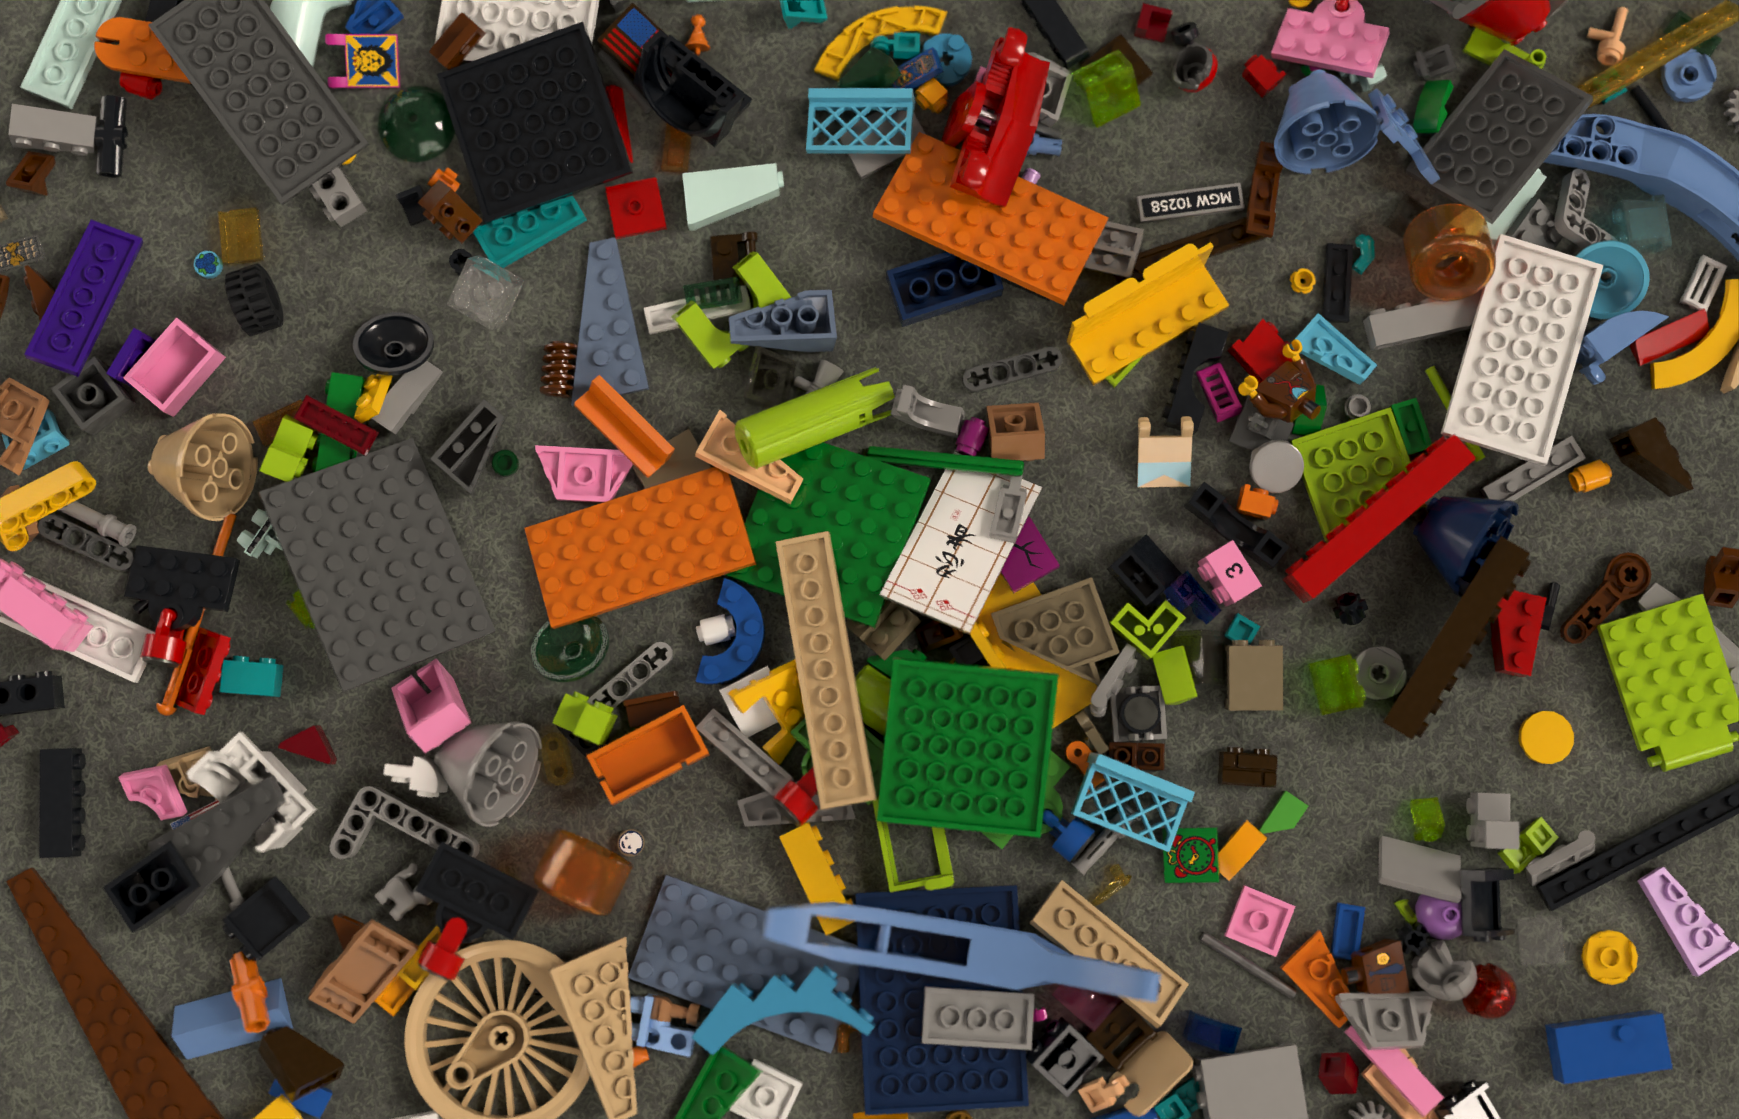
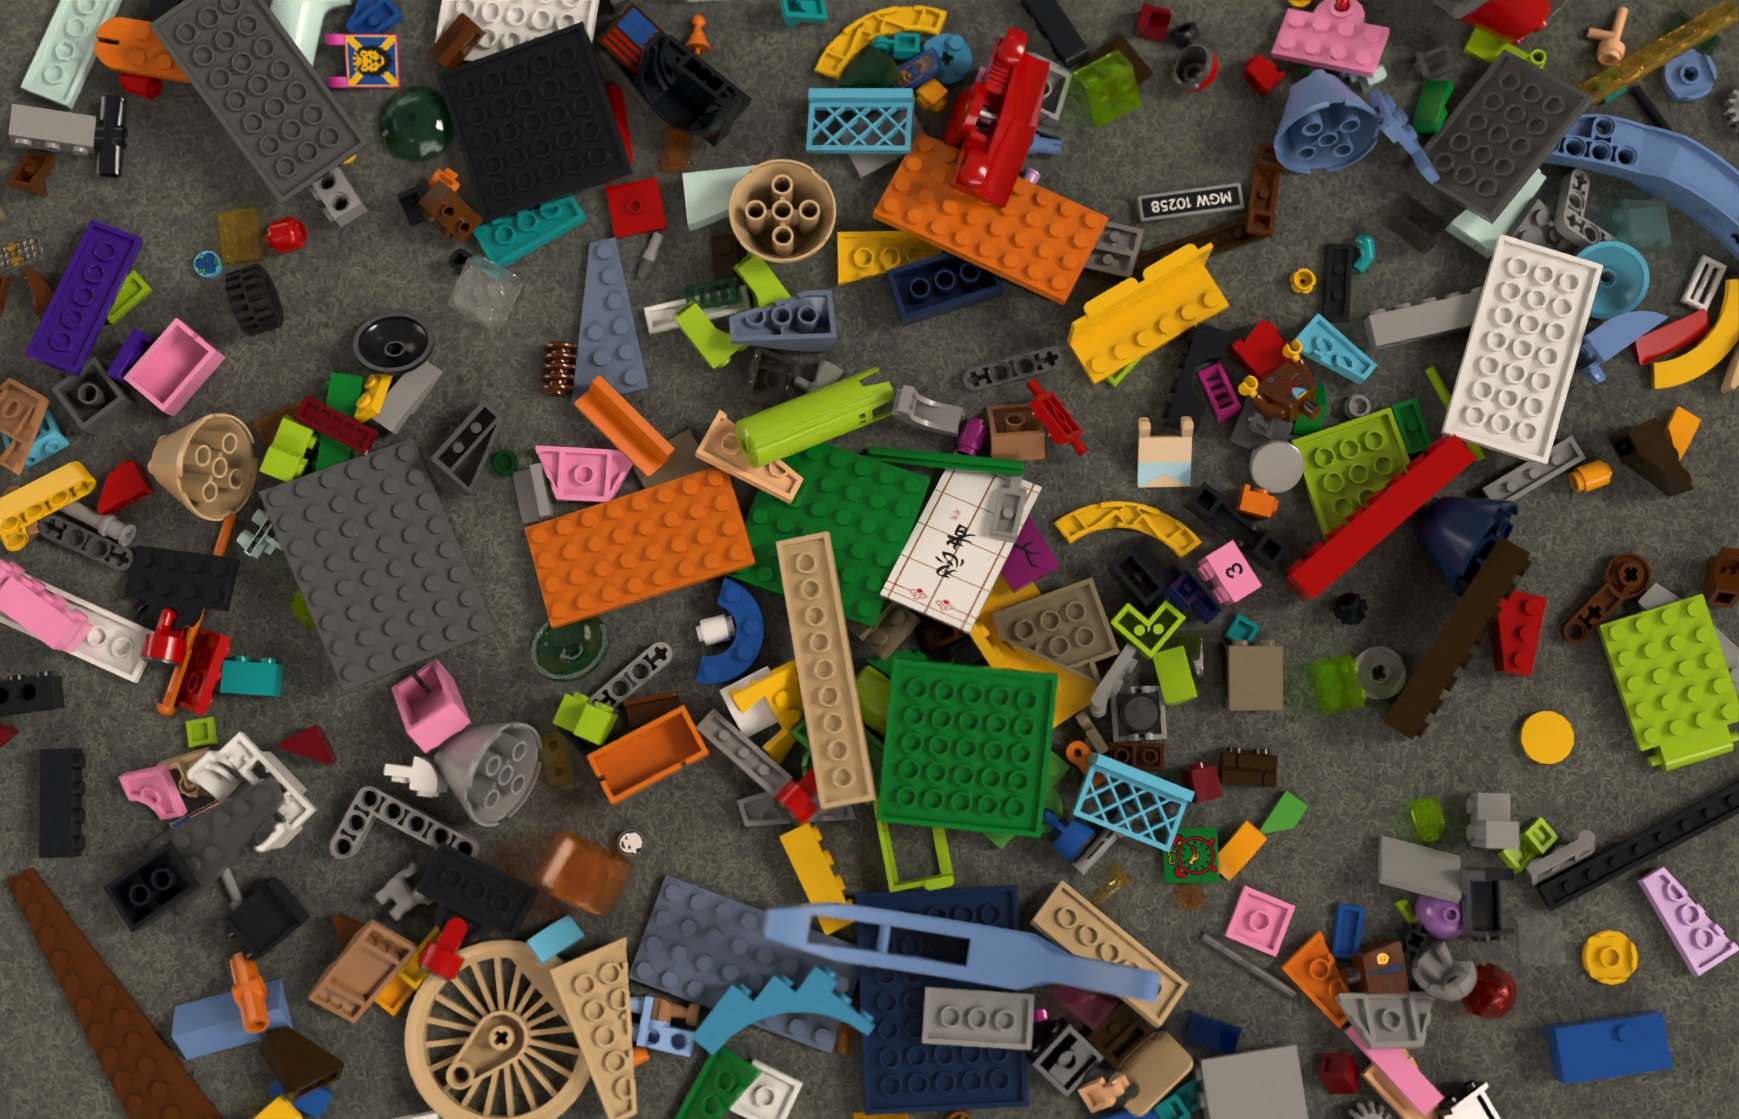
clear orange piece [1403,203,1496,301] -> none
black bar [1541,582,1560,631] -> none
none -> red slope [97,460,155,515]
none -> lime tile [107,270,153,325]
none -> lime tile [185,717,217,748]
none -> red head [265,216,307,254]
none -> light grey panel [513,463,554,524]
none -> medium azure slope [526,915,585,966]
none -> light grey piece [637,232,663,279]
none -> tan cone [729,159,836,263]
none -> yellow wing [837,231,942,286]
none -> red plate [1026,378,1088,457]
none -> yellow tile [1053,501,1202,559]
none -> clear orange tile [1176,883,1204,911]
none -> dark red brick [1182,761,1223,803]
none -> light orange slope [1665,406,1701,461]

